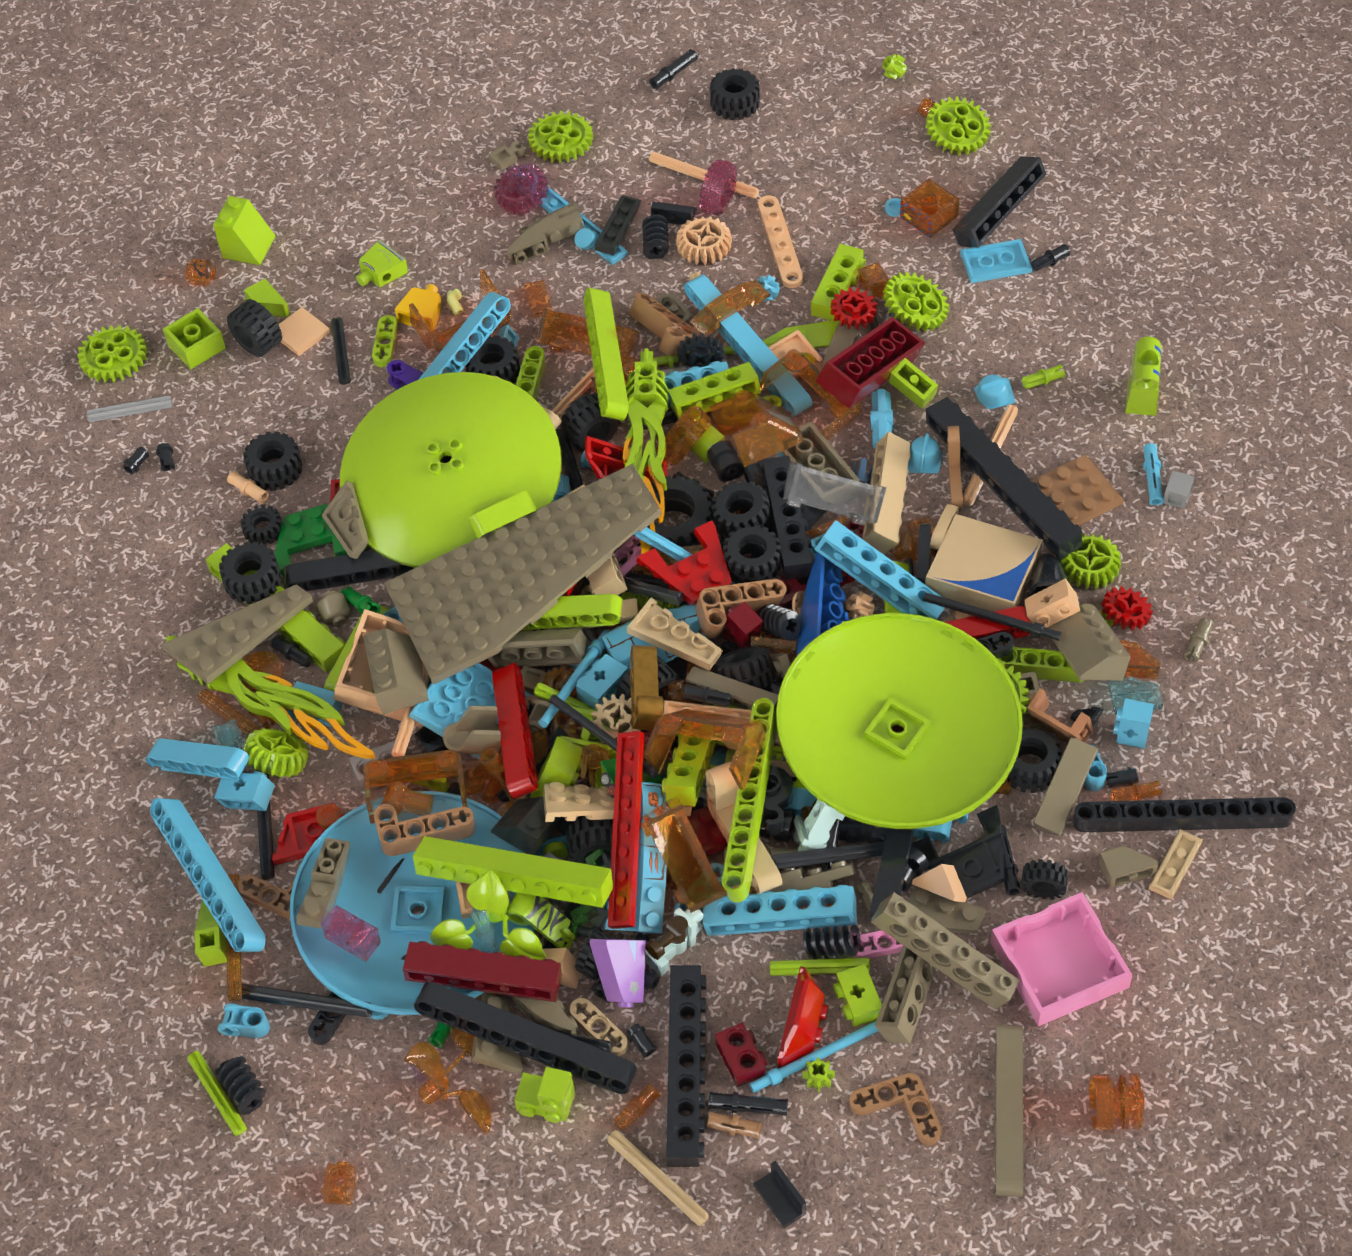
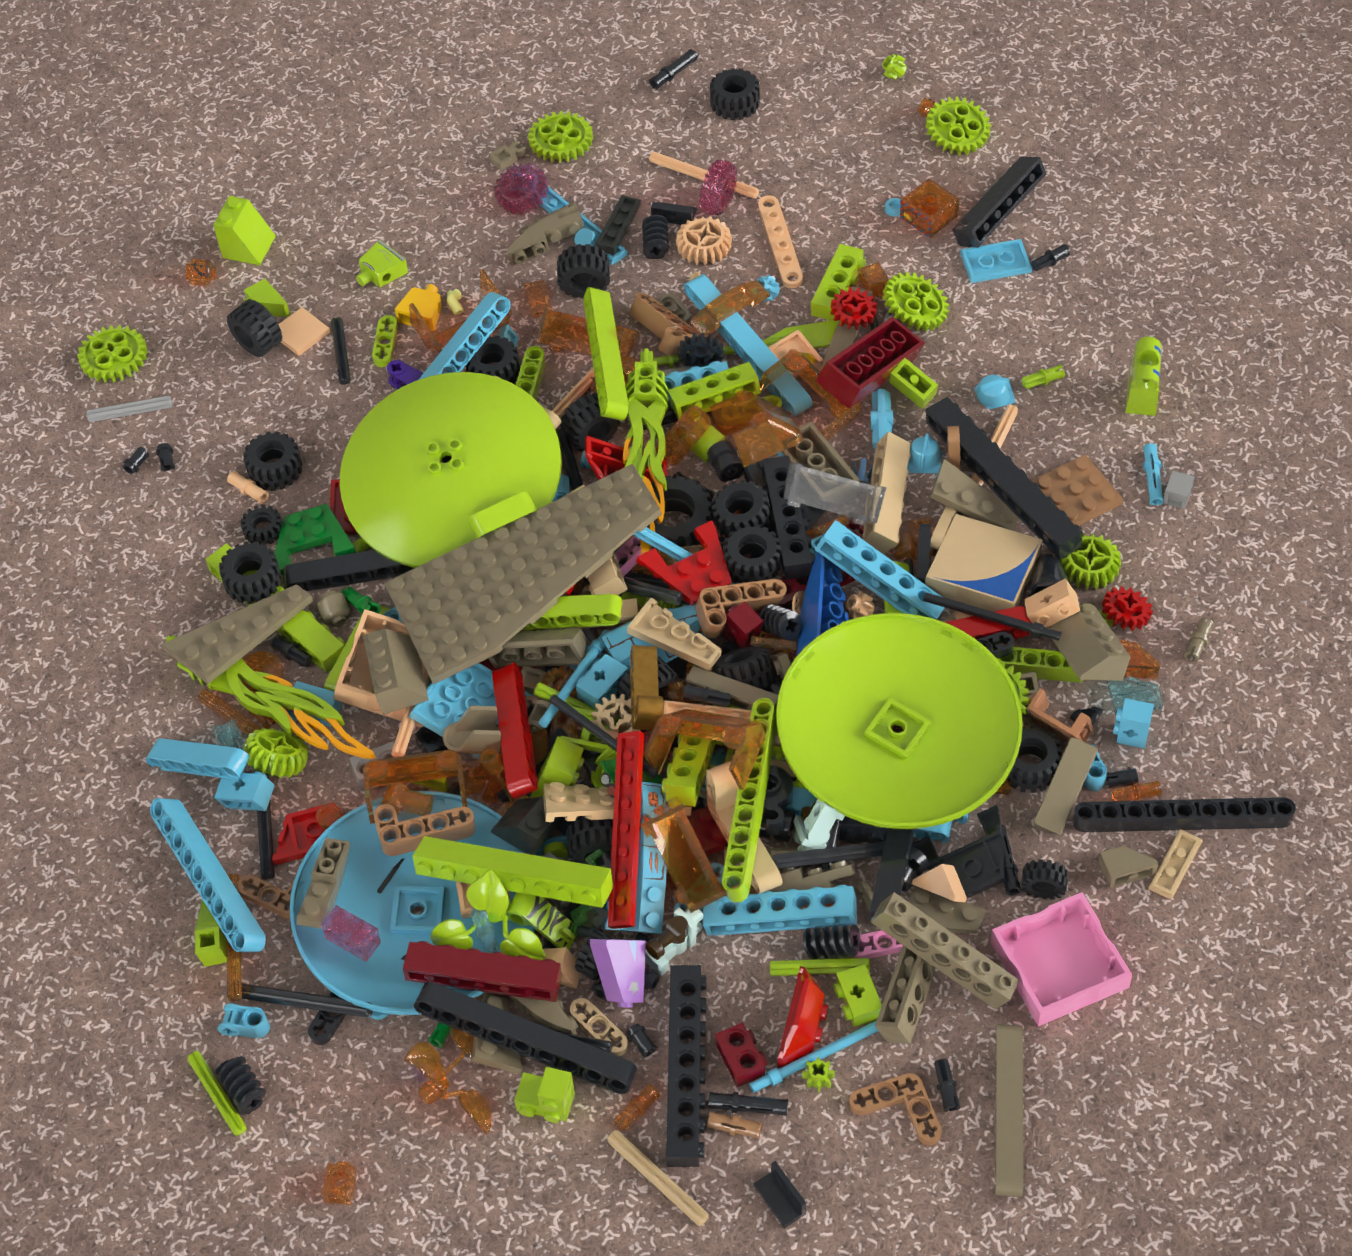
lime brick [163,308,226,370] -> none
dark tan wing [322,481,369,559] -> none
clear orange plant [581,744,610,788] -> none
clear orange wheel [1089,1073,1144,1130] -> none
none -> black tyre [557,244,610,298]
none -> dark tan wing [929,459,1018,531]
none -> black axle [934,1058,961,1112]

